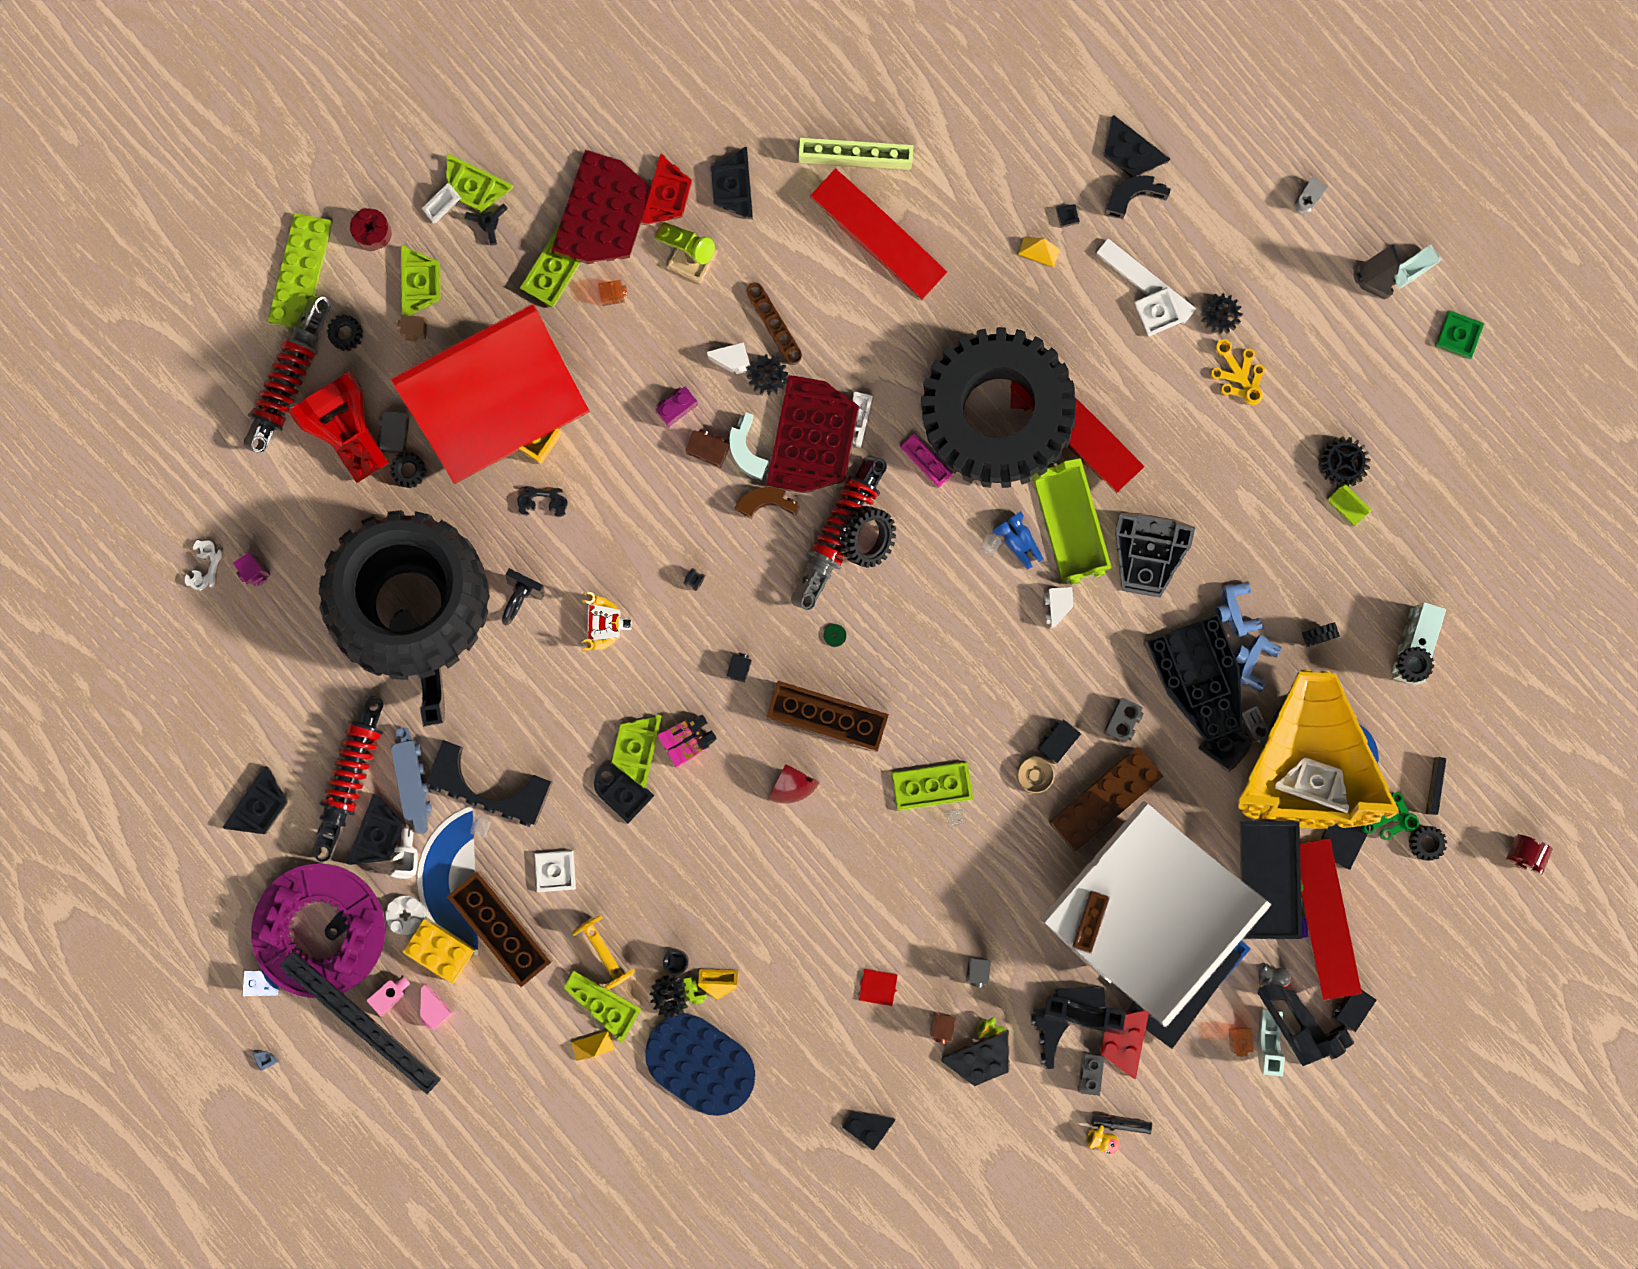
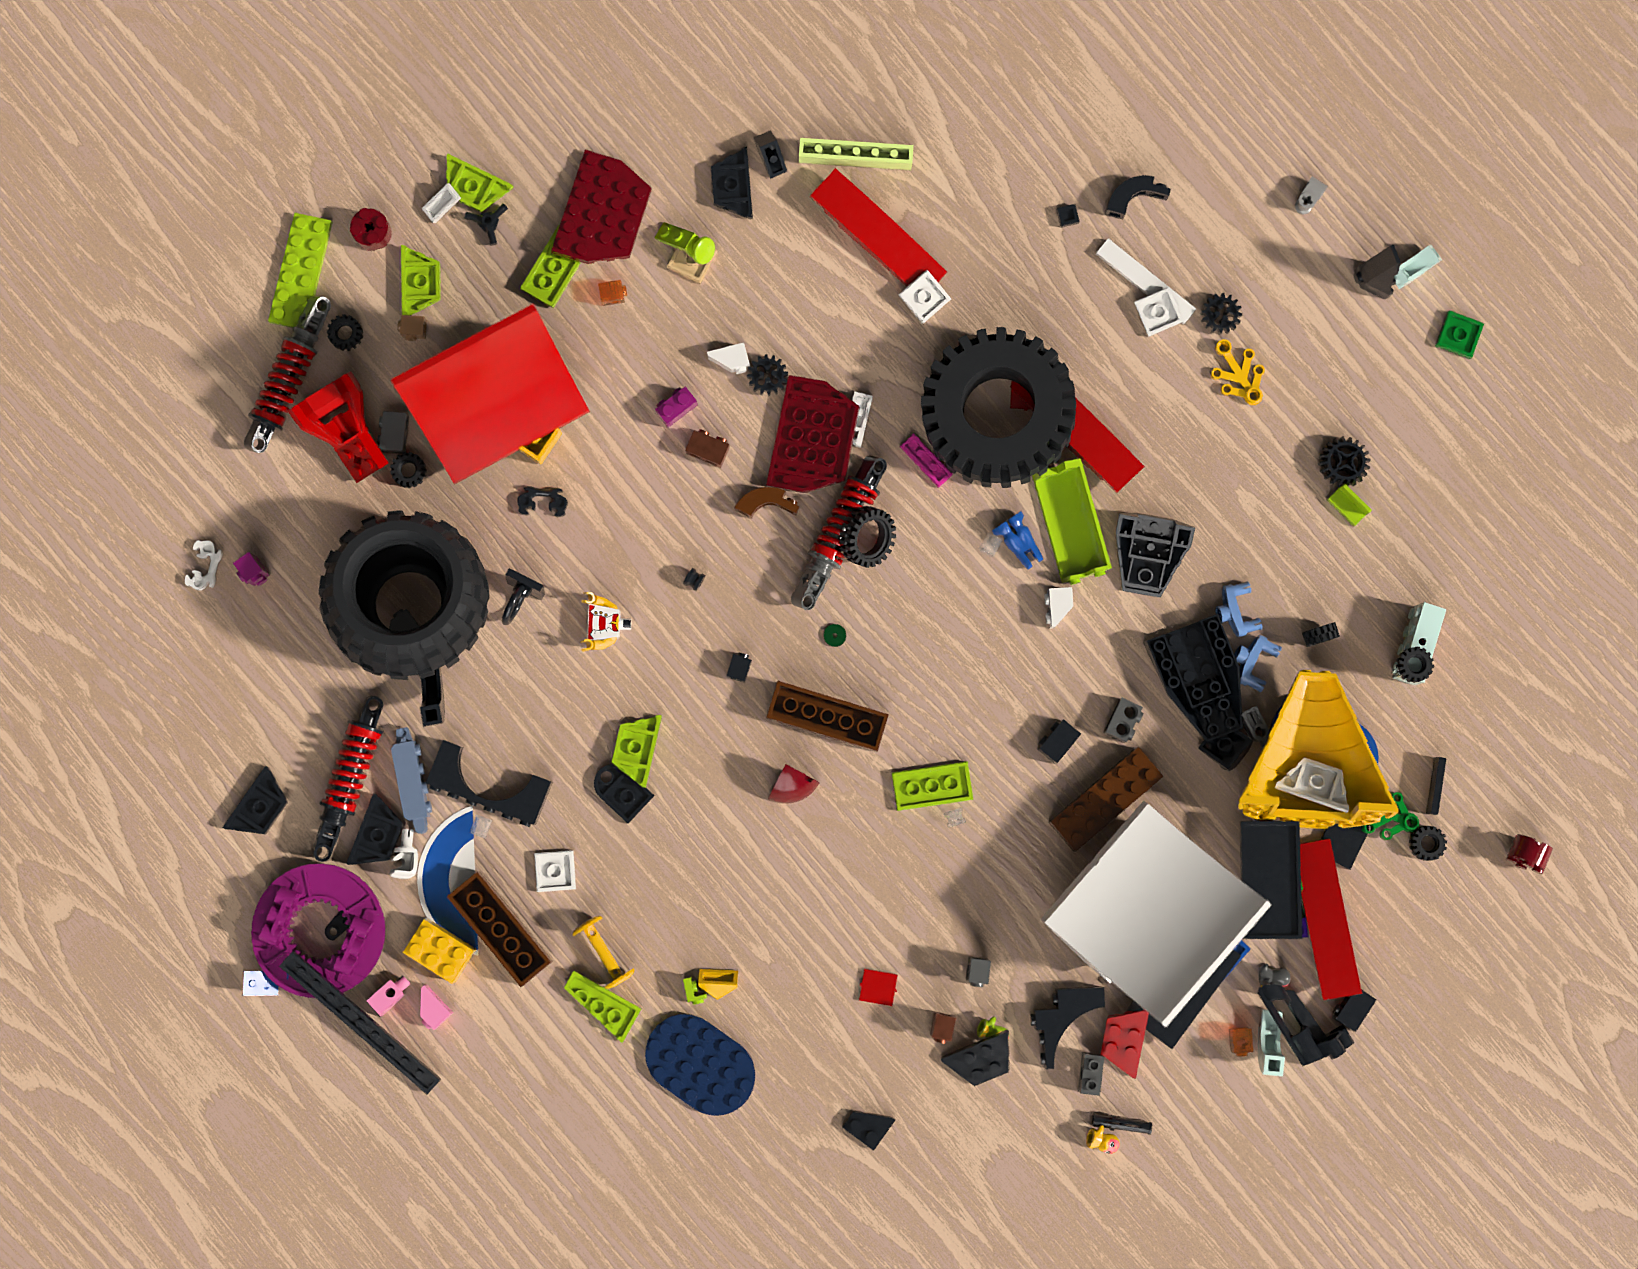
sand blue tile [252,1051,279,1071] -> none
white plate [386,896,426,935] -> none
yellow slope [571,1030,614,1061] -> none
red wing [641,154,692,225] -> none
black gear [650,975,690,1018] -> none
hips [658,715,717,768] -> none
black wheel [663,949,689,975] -> none
light aqua arch [730,412,768,482] -> none
reddish brown beam [746,282,802,365] -> none
tan piece [1017,757,1054,793] -> none
yellow slope [1018,237,1060,267] -> none
black arch [1043,995,1126,1035] -> none
reddish brown tile [1072,890,1110,954] -> none
black wing [1104,115,1170,178] -> none
none -> black slope [753,130,788,179]
none -> white tile [898,270,951,324]

